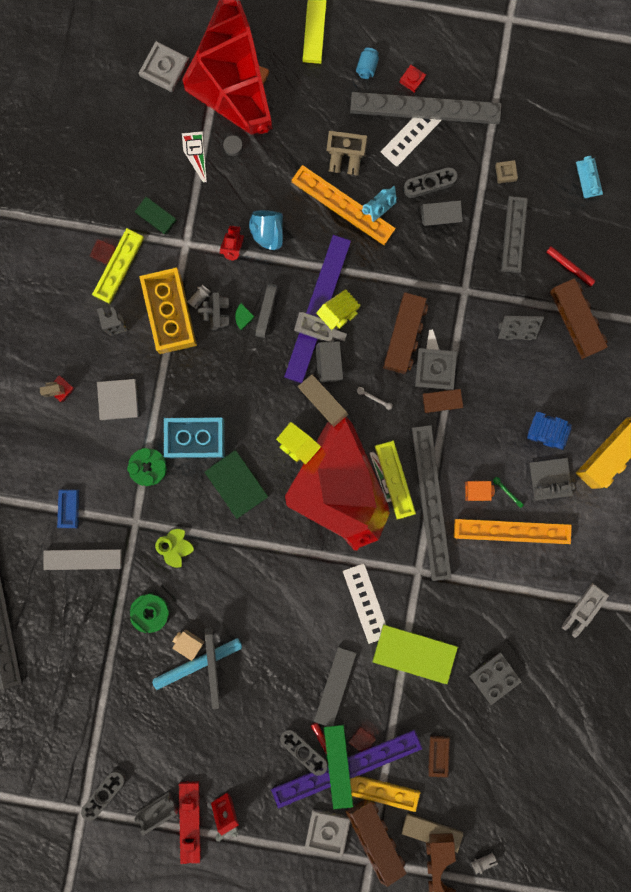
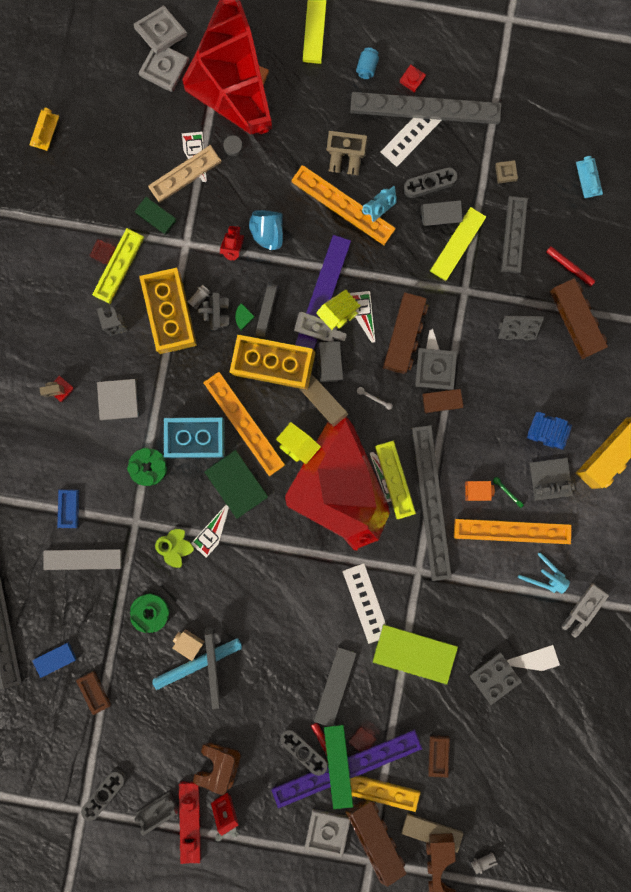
none -> yellow hinge [29,108,59,151]
none -> blue tile [32,642,77,678]
none -> reddish brown tile [76,670,111,715]
none -> light grey tile [134,6,187,54]
none -> tan tile [148,145,221,203]
none -> sticker [191,505,229,557]
none -> reddish brown piece [193,743,241,795]
none -> light orange plate [203,372,285,476]
none -> yellow brick [230,335,316,390]
none -> sticker [350,291,375,342]
none -> neon yellow tile [430,207,486,281]
none -> white sticker [507,645,560,671]
none -> medium azure plant [518,552,570,594]

